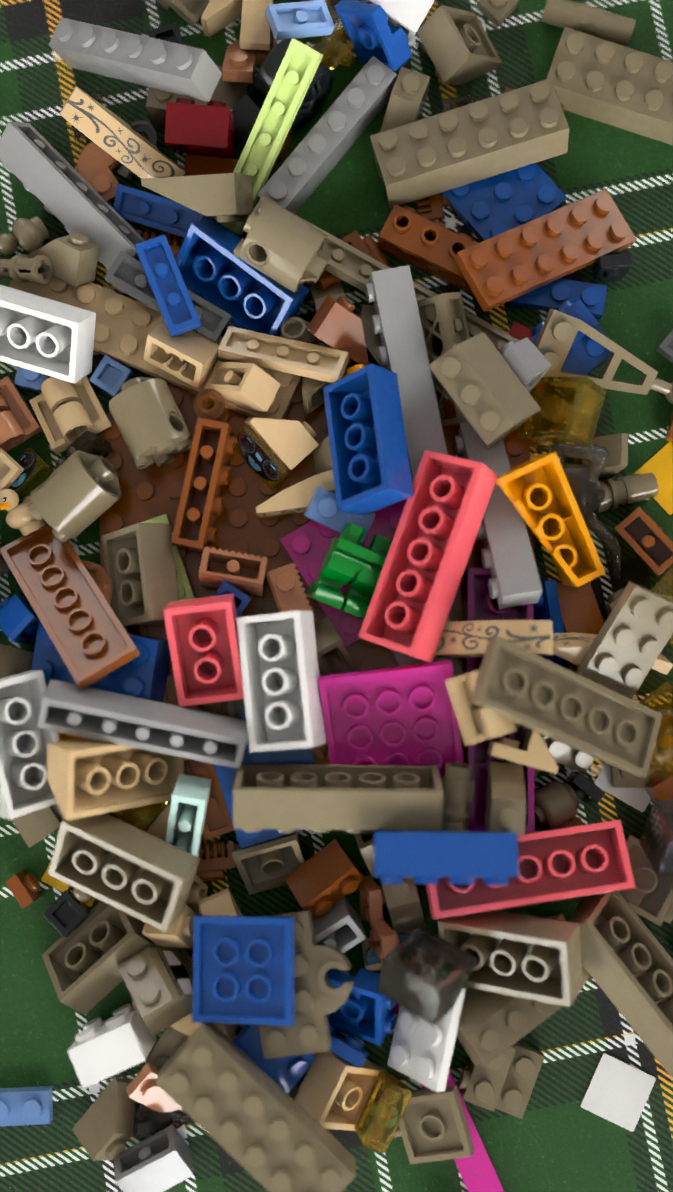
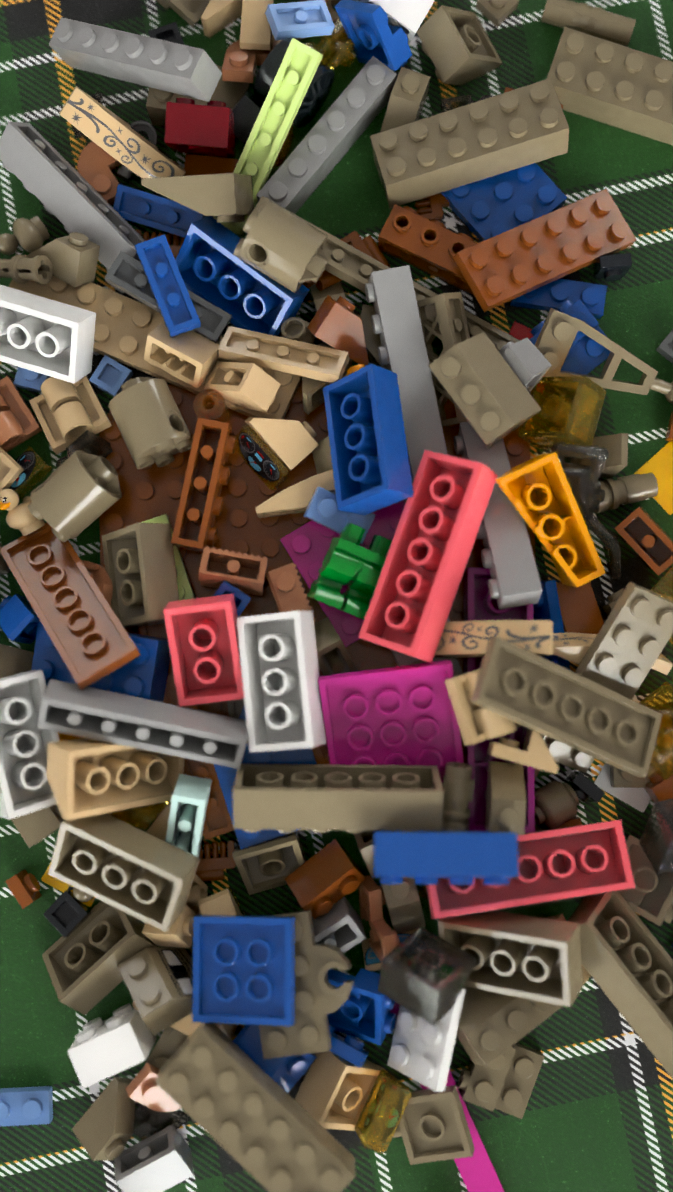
white sticker [581,1053,656,1132] -> none

